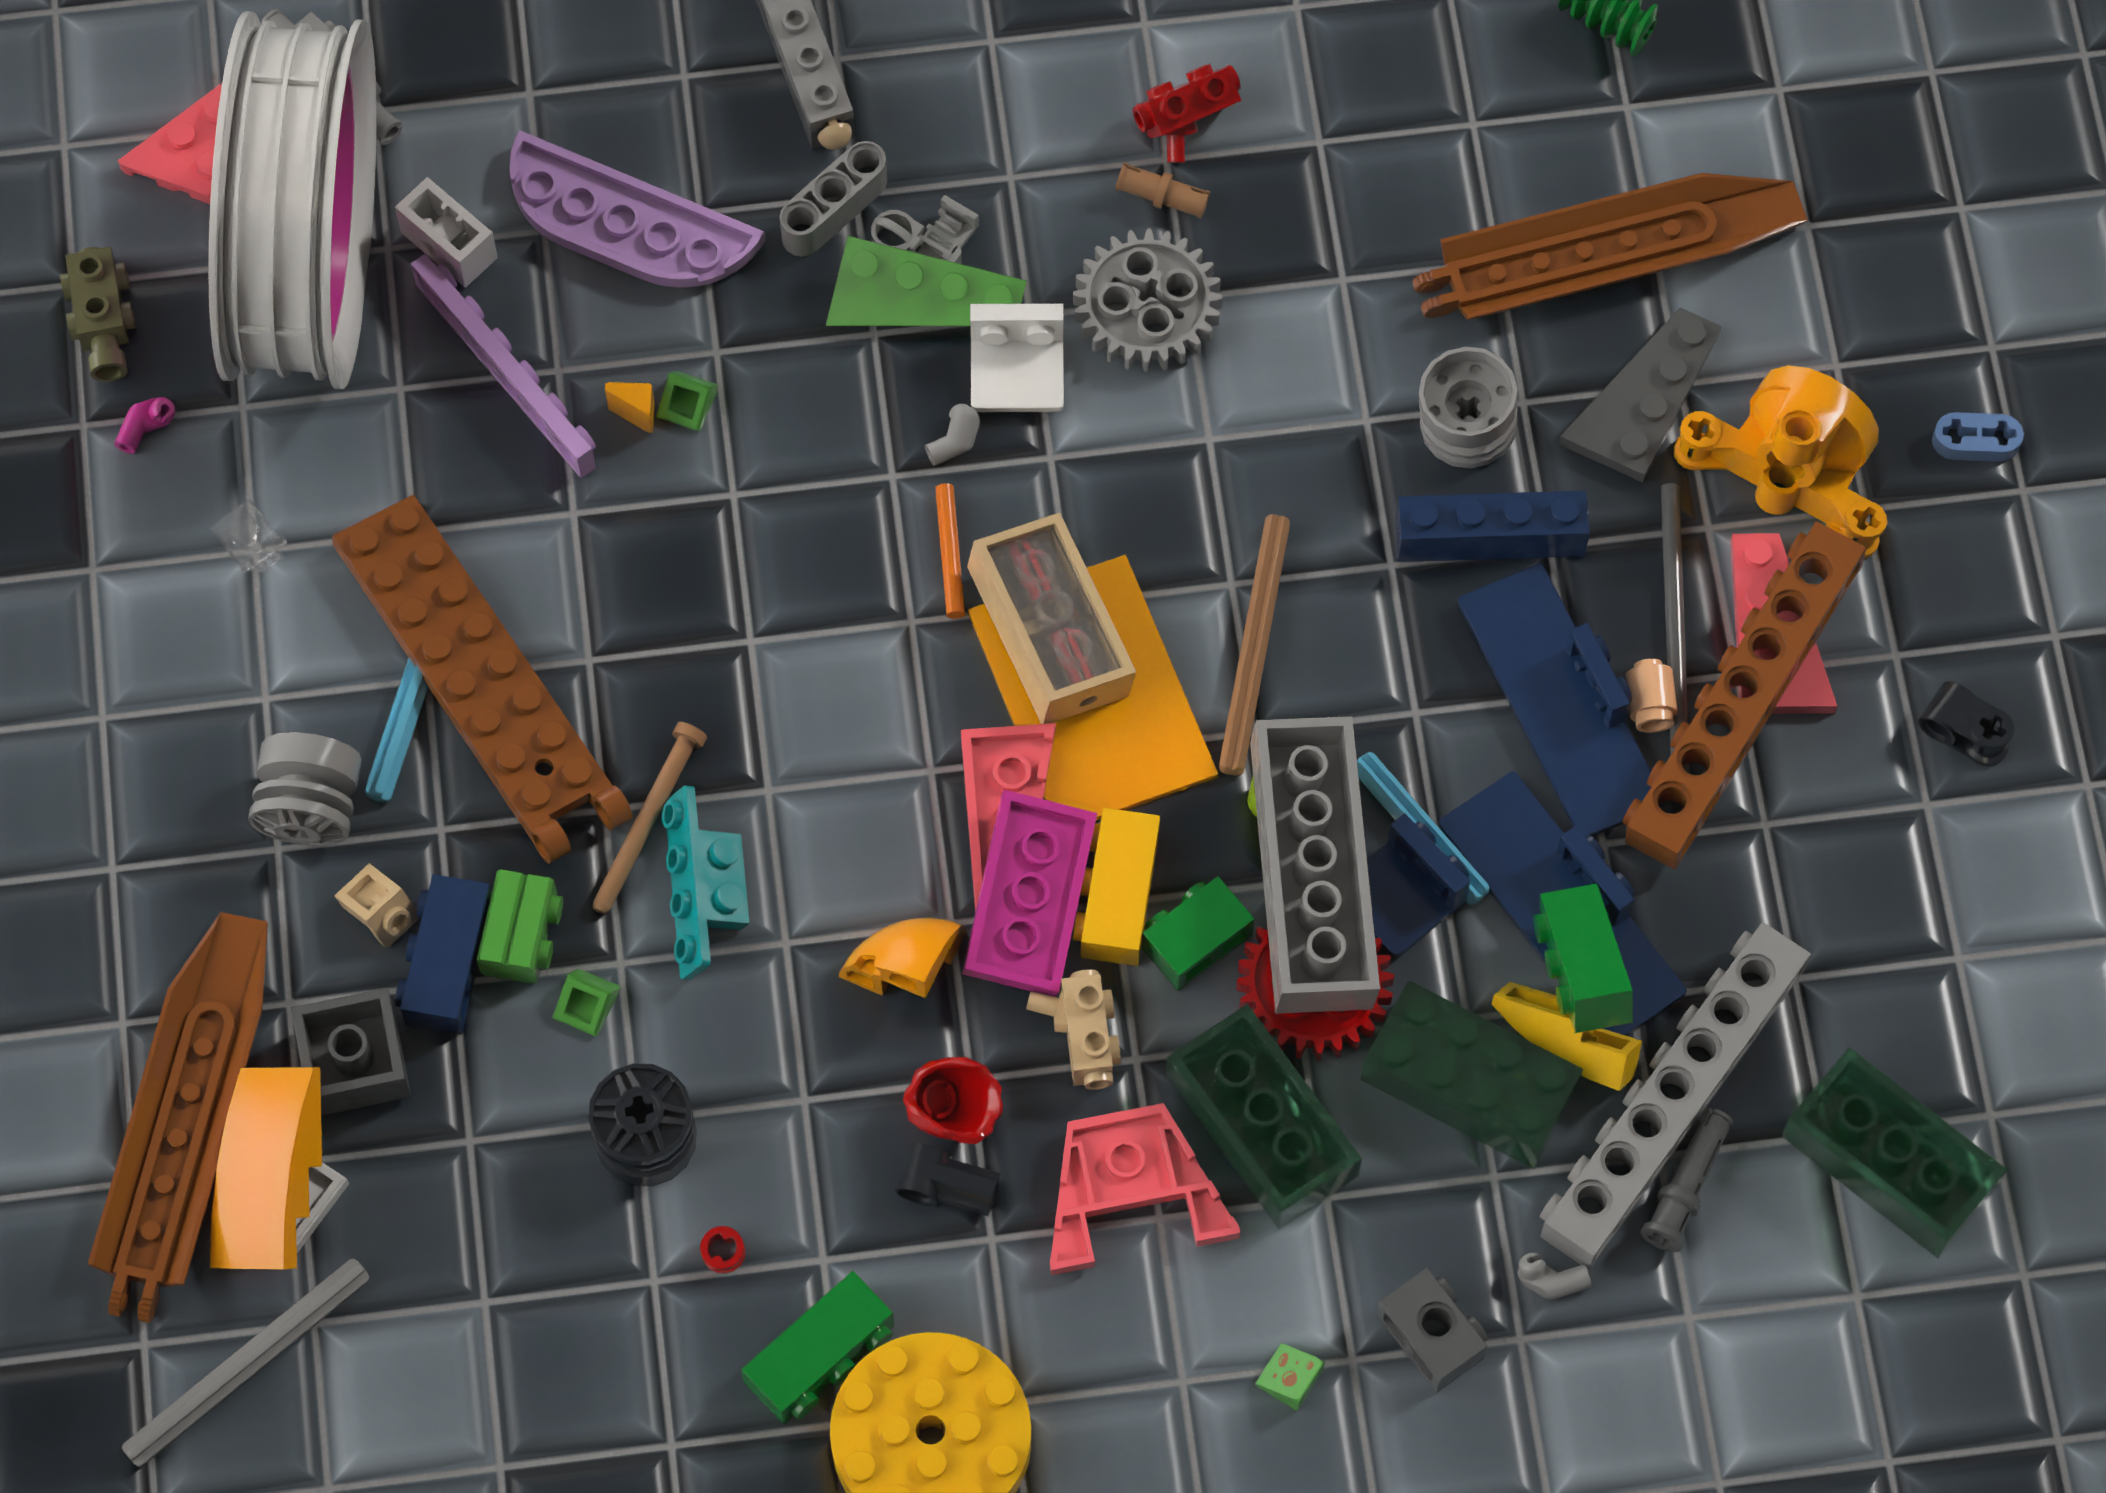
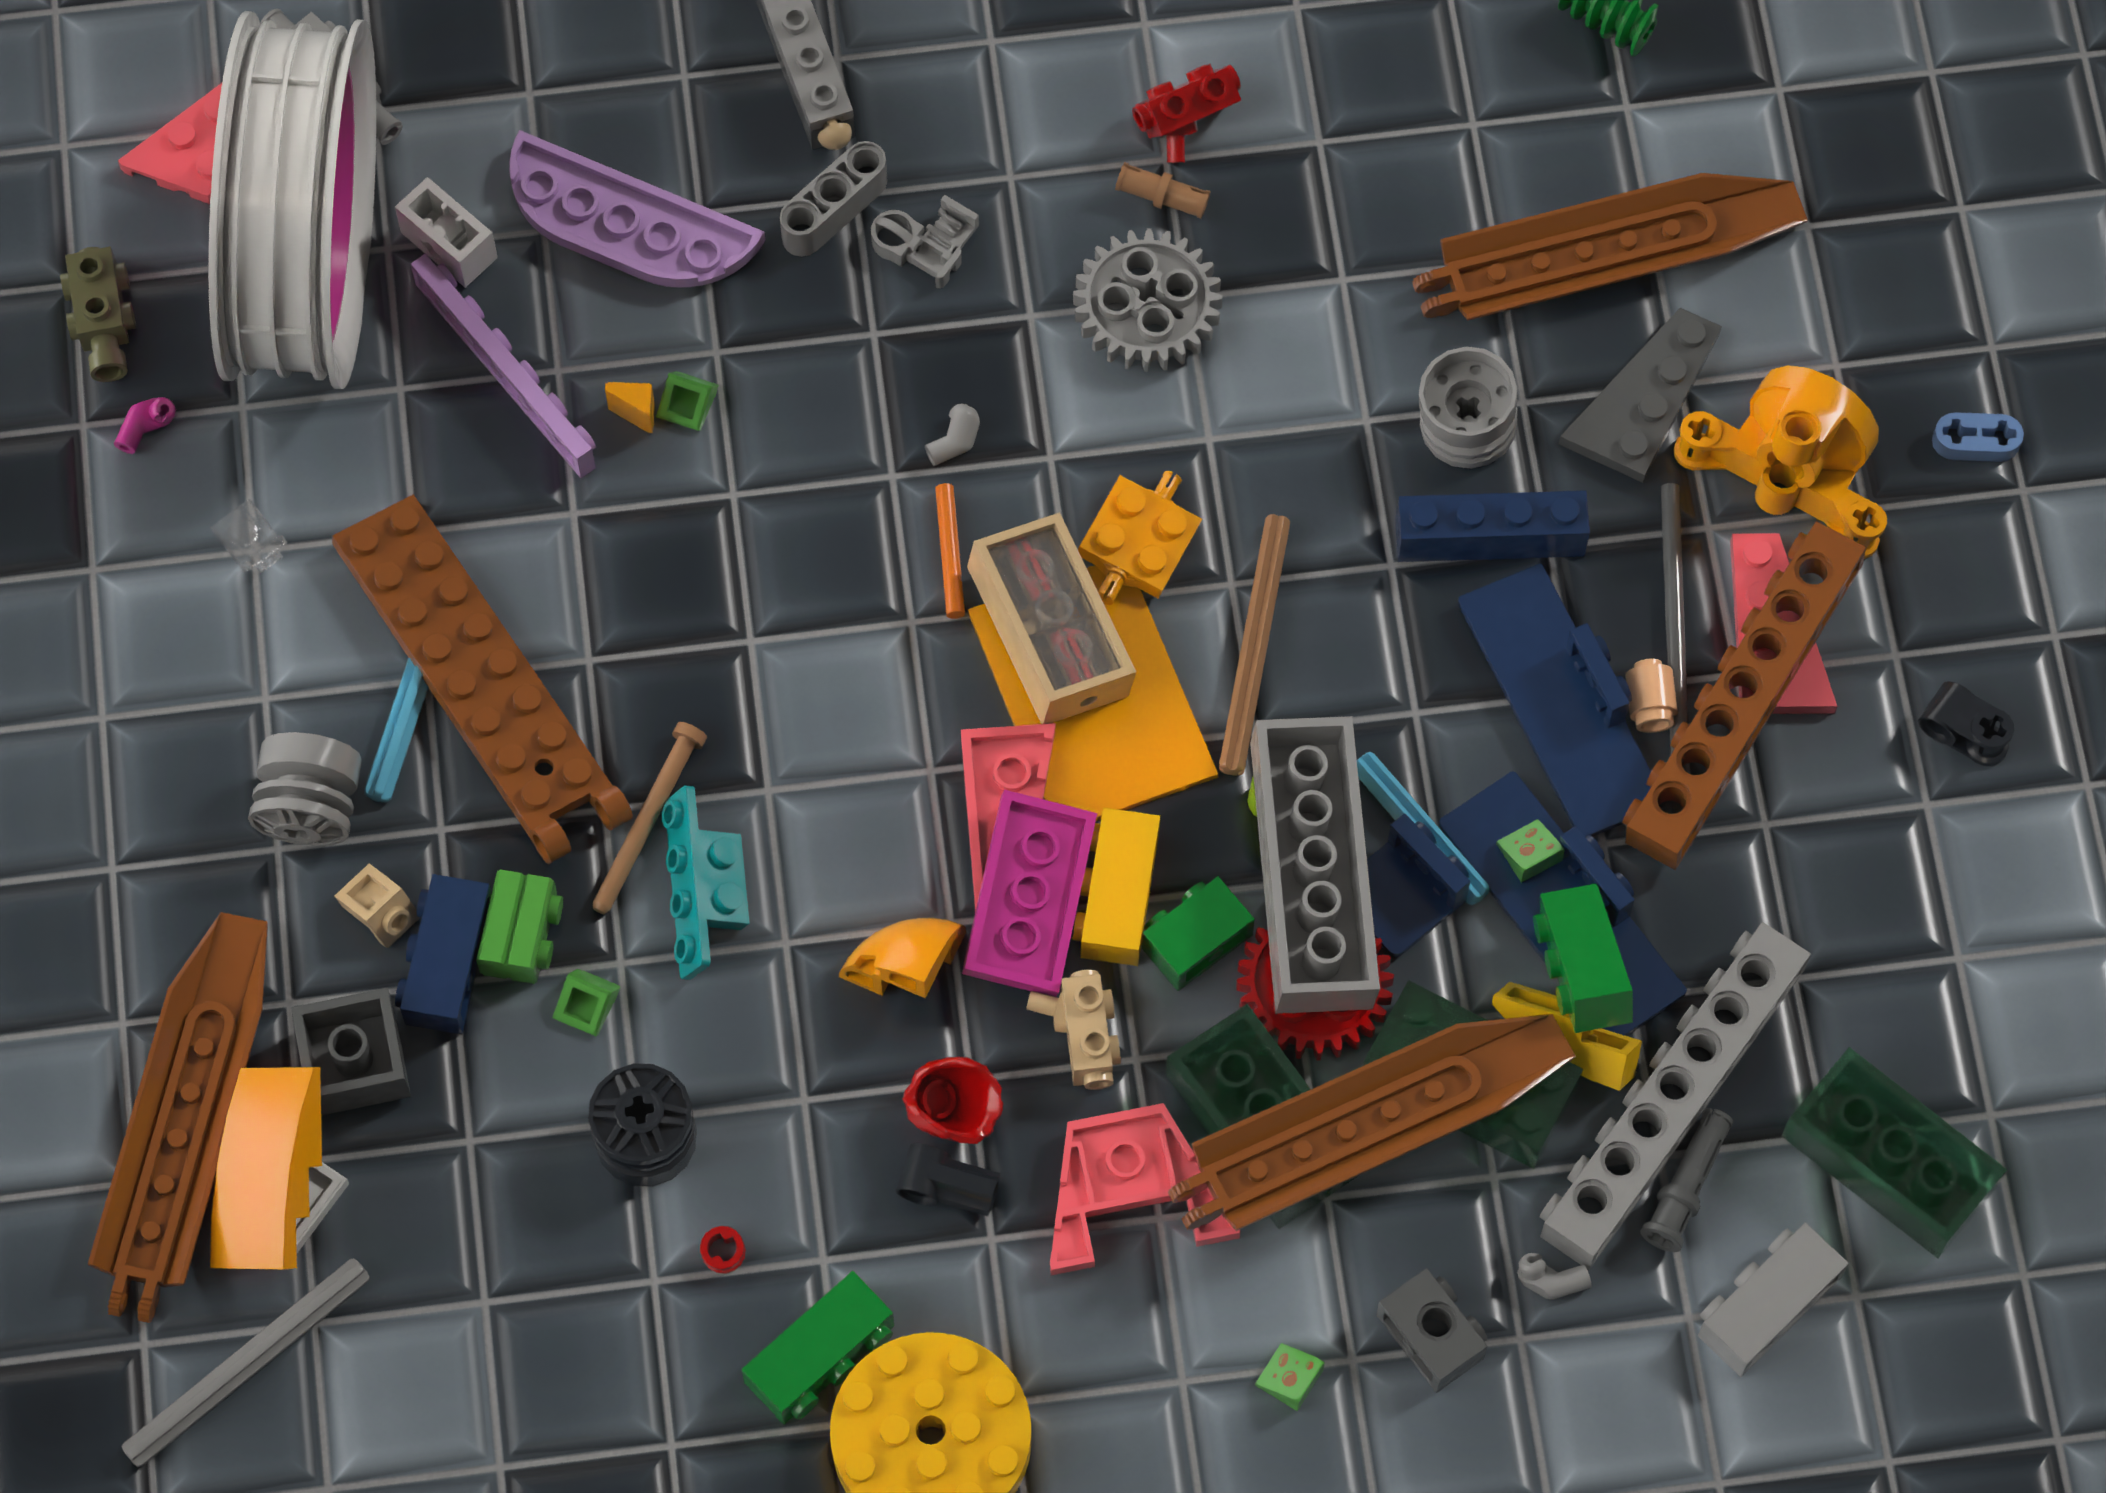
bright green wing [826,236,1027,326] -> none
white bracket [970,304,1064,412] -> none
none -> light orange plate [1078,471,1202,606]
none -> dark orange hinge [1168,1014,1575,1231]
none -> bright green slope [1496,819,1565,883]
none -> light grey brick [1698,1222,1849,1377]

